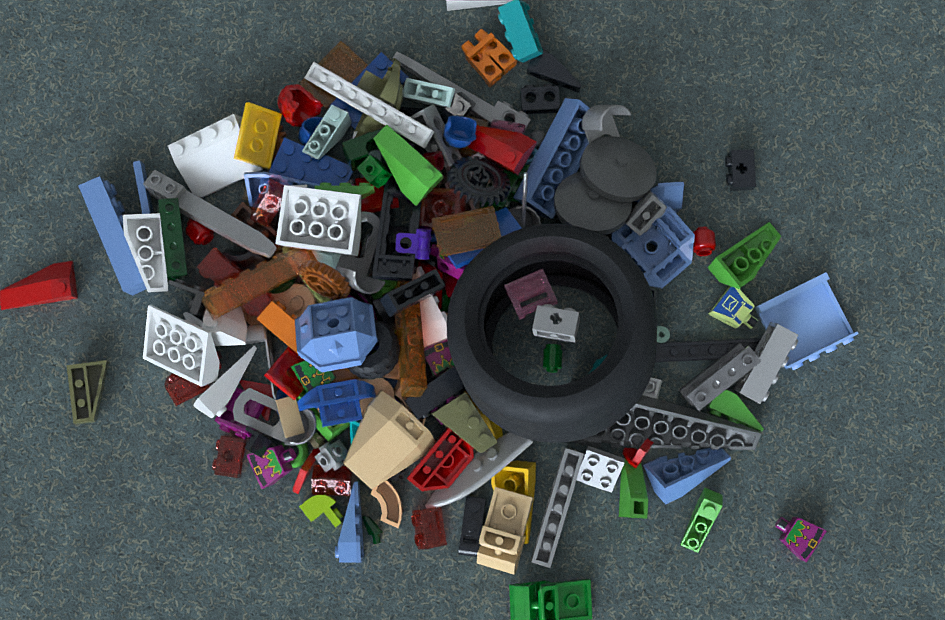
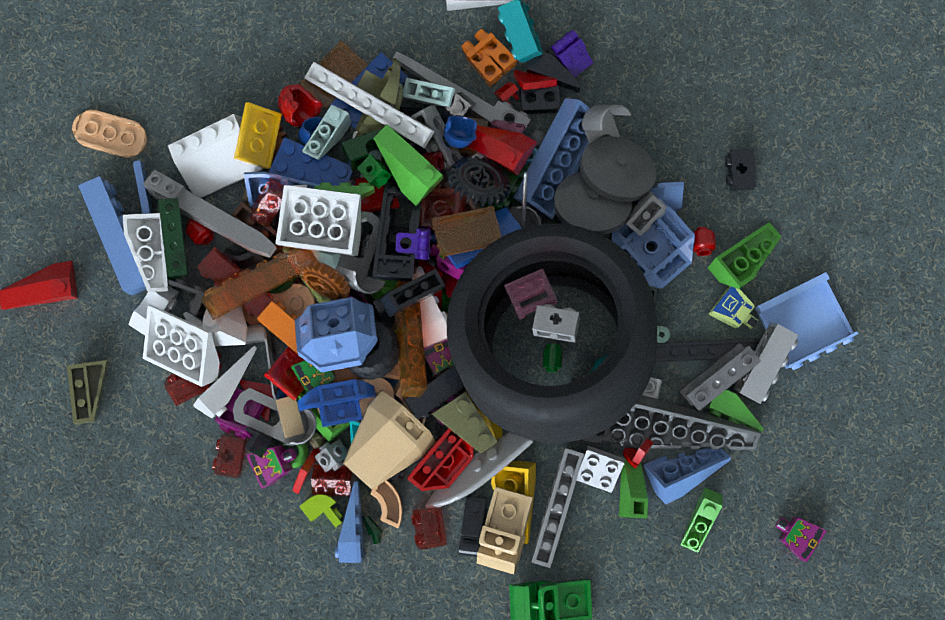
none -> light nougat tile [72,110,147,158]
none -> white brick [129,285,179,335]
none -> red tile [494,82,519,105]
none -> red tile [513,70,557,90]
none -> dark purple piece [550,30,593,77]

